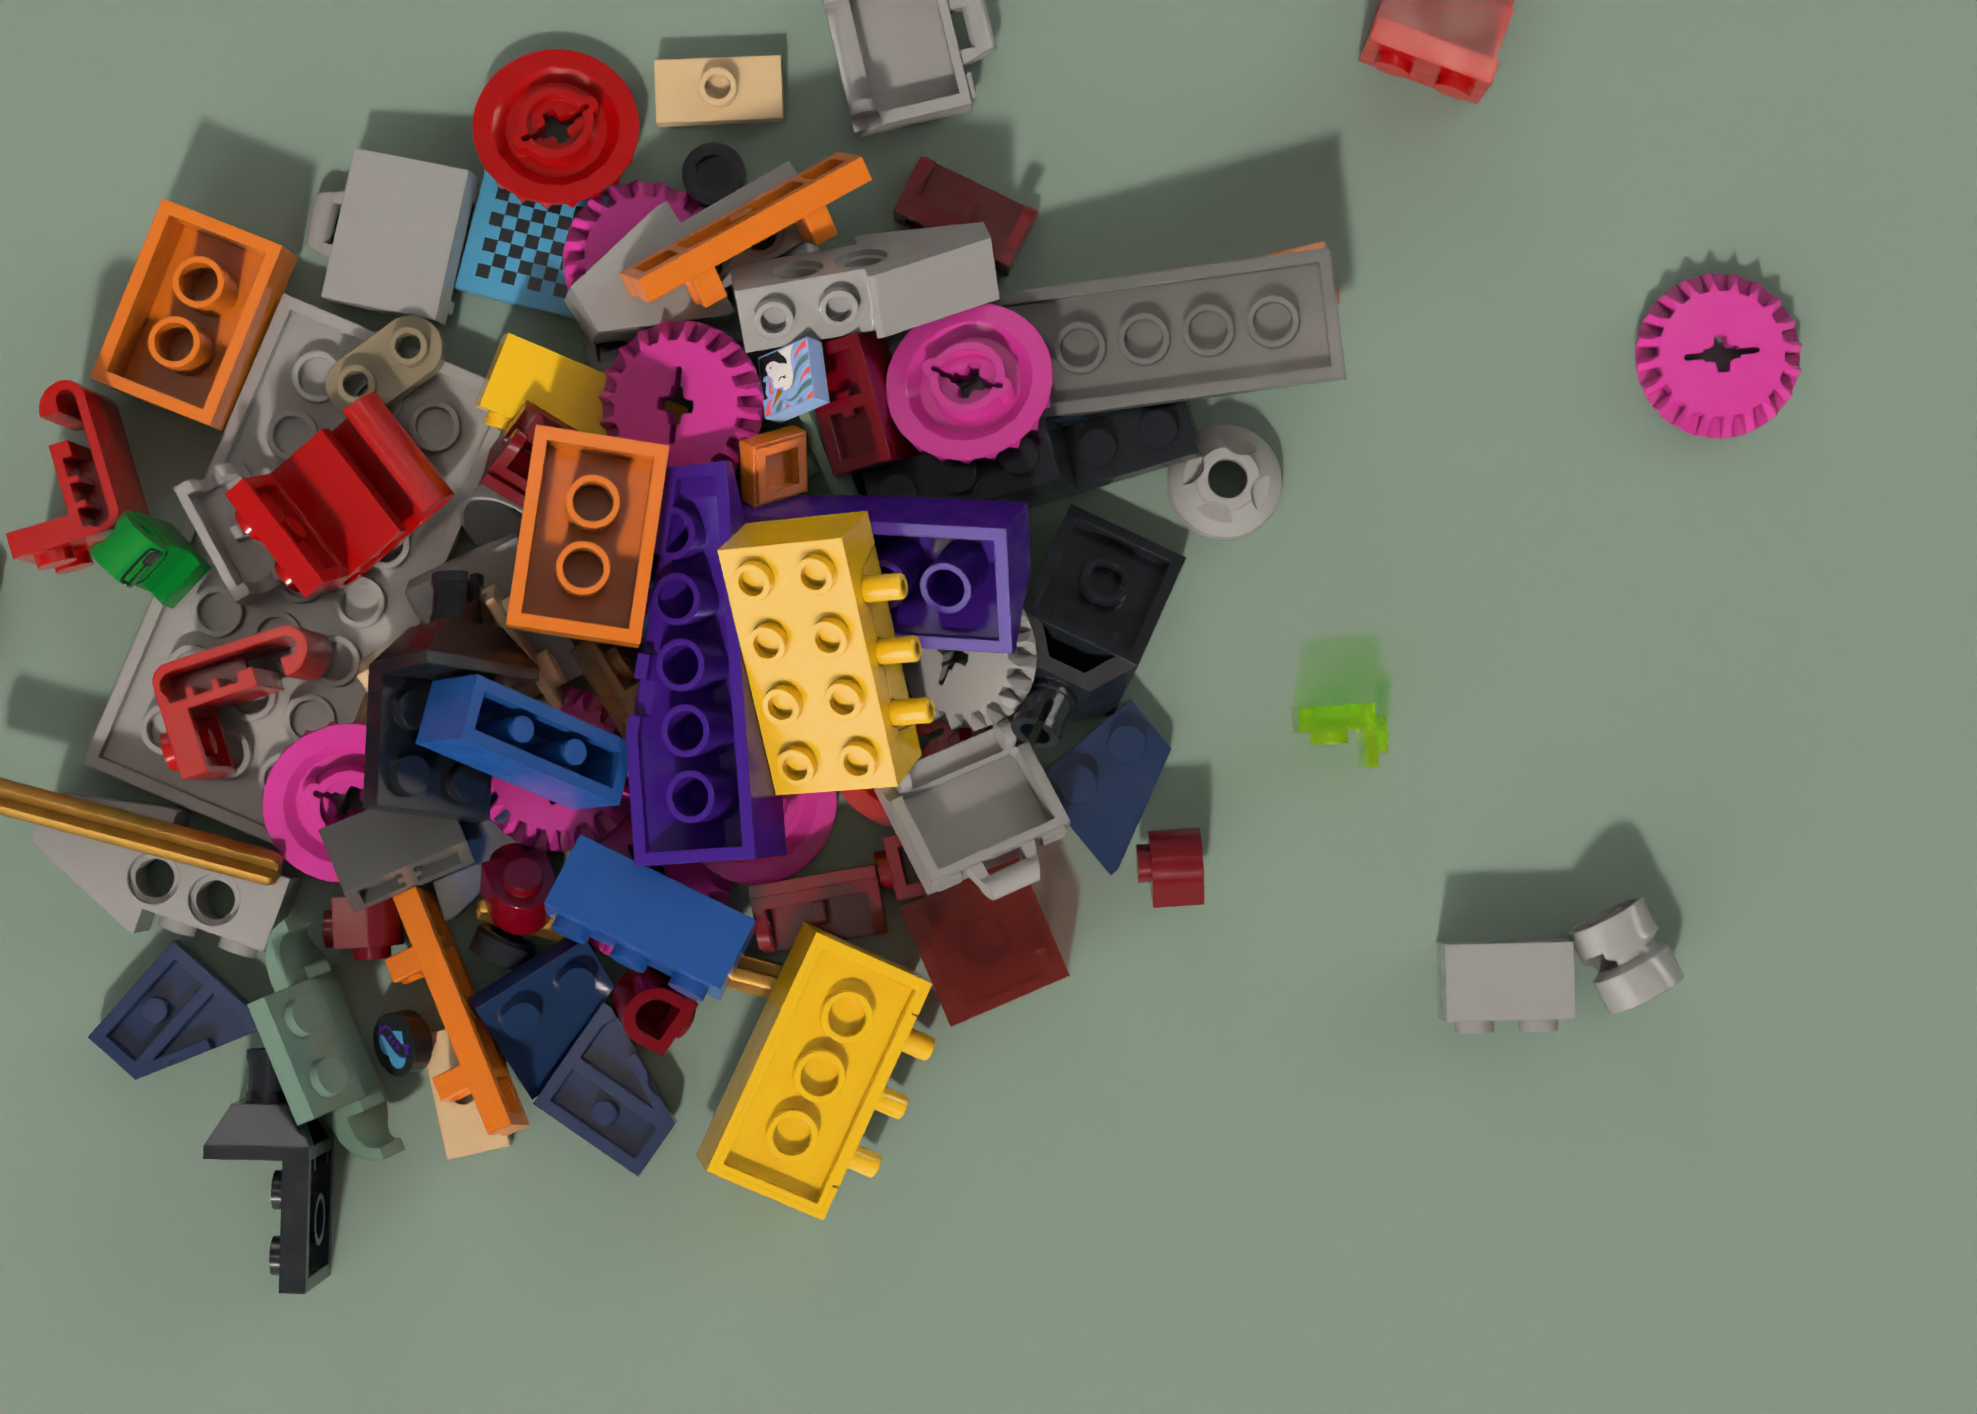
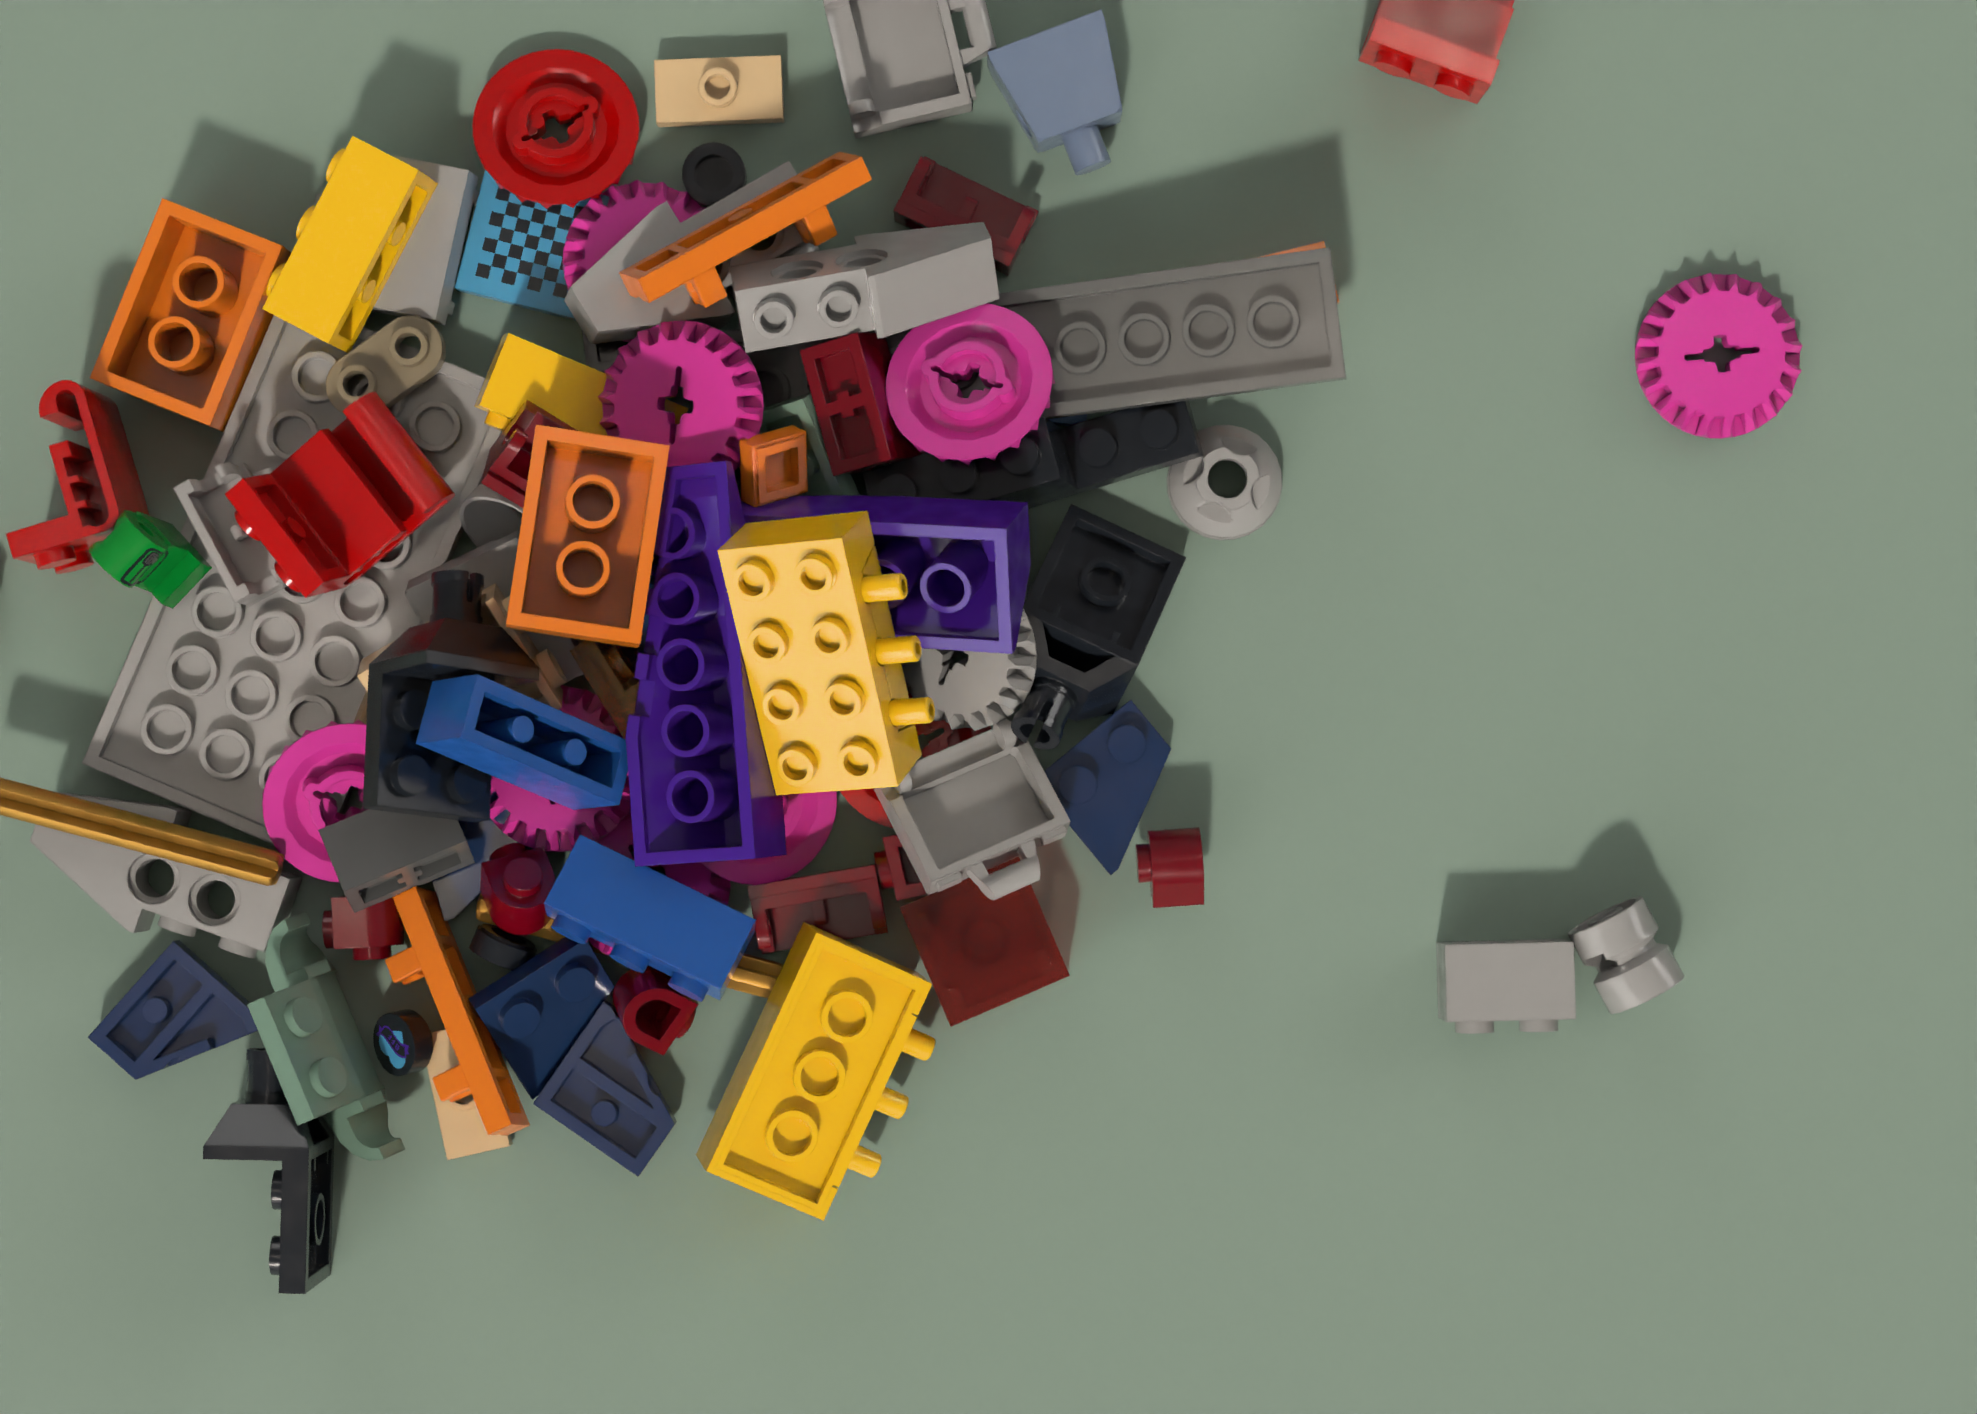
red piece [152,625,333,780] -> none
light blue tile [758,337,830,423] -> none
clear neon green bracket [1292,703,1388,768] -> none
none -> yellow brick [262,136,438,353]
none -> sand blue torso [987,9,1122,176]

